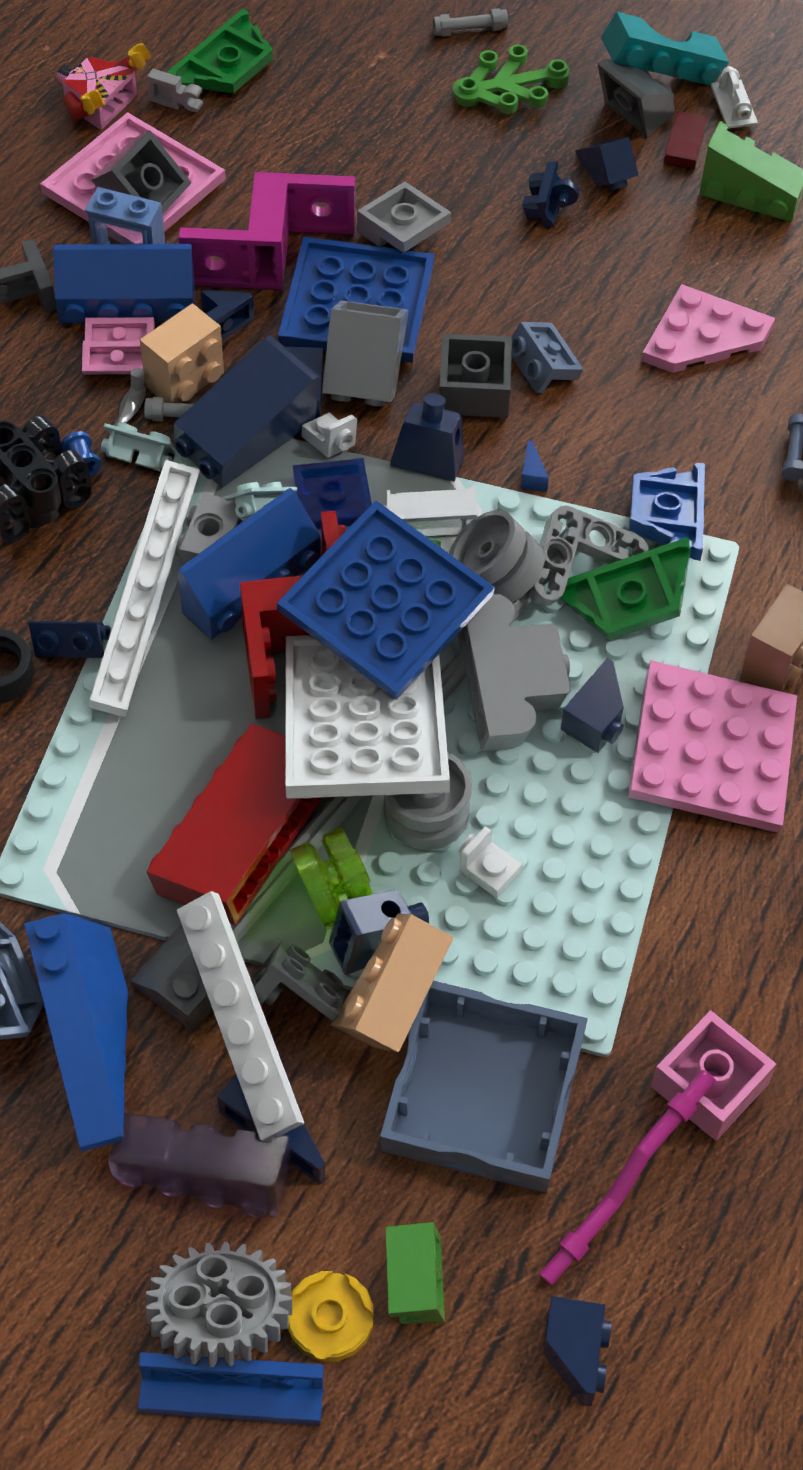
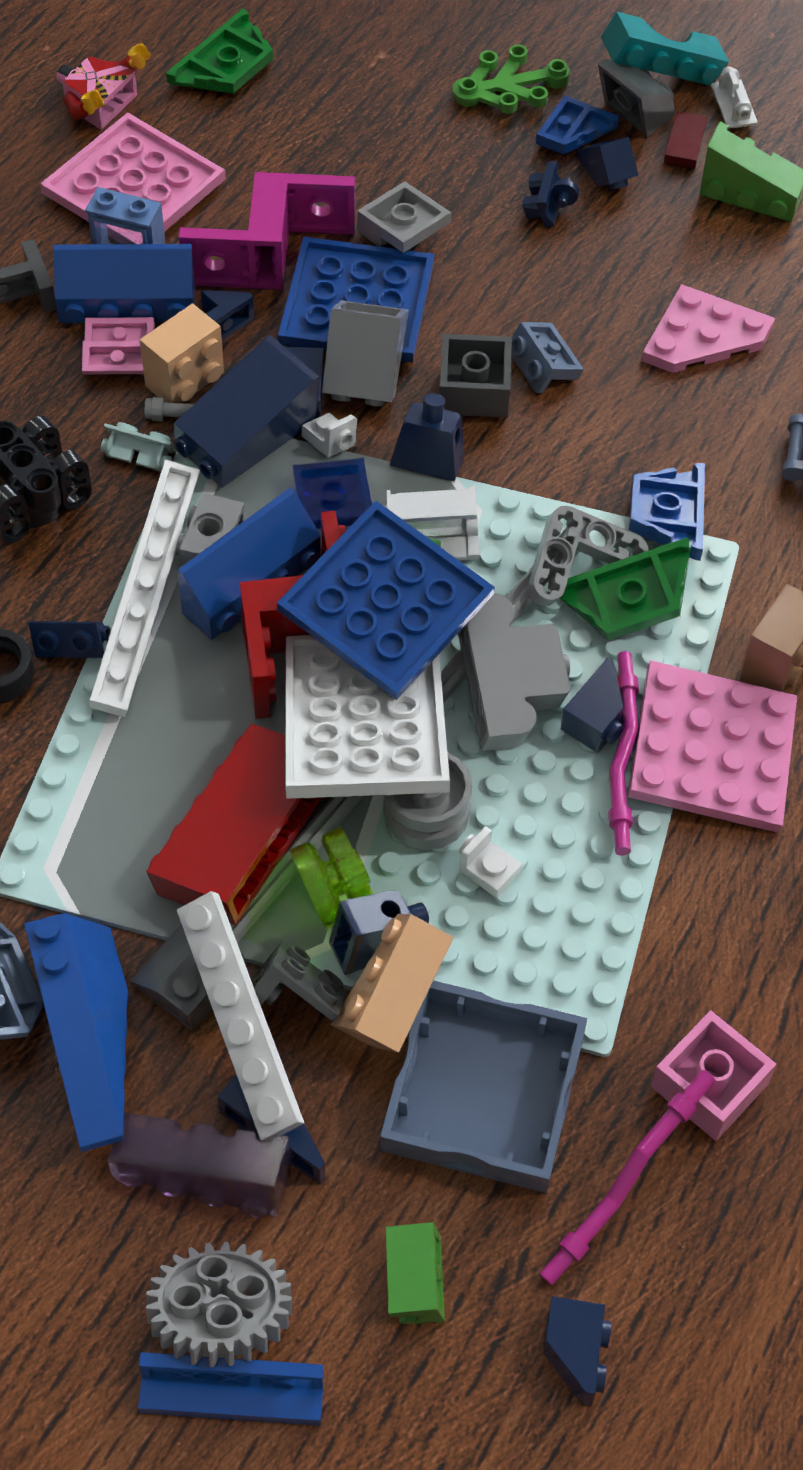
blue bush [61,431,101,477] -> none
dark grey slope [91,130,192,214] -> none
light grey bar [113,368,146,426] -> none
light grey plate [147,69,203,112] -> none
light aqua hinge [224,482,297,521] -> none
yellow tile [287,1271,373,1362] -> none
light grey bar [433,8,508,37] -> none
light grey wheel [449,510,545,603] -> none
blue piece [521,440,549,492] -> none
none -> blue wing [536,95,620,155]
none -> dark pink bar [608,651,639,856]

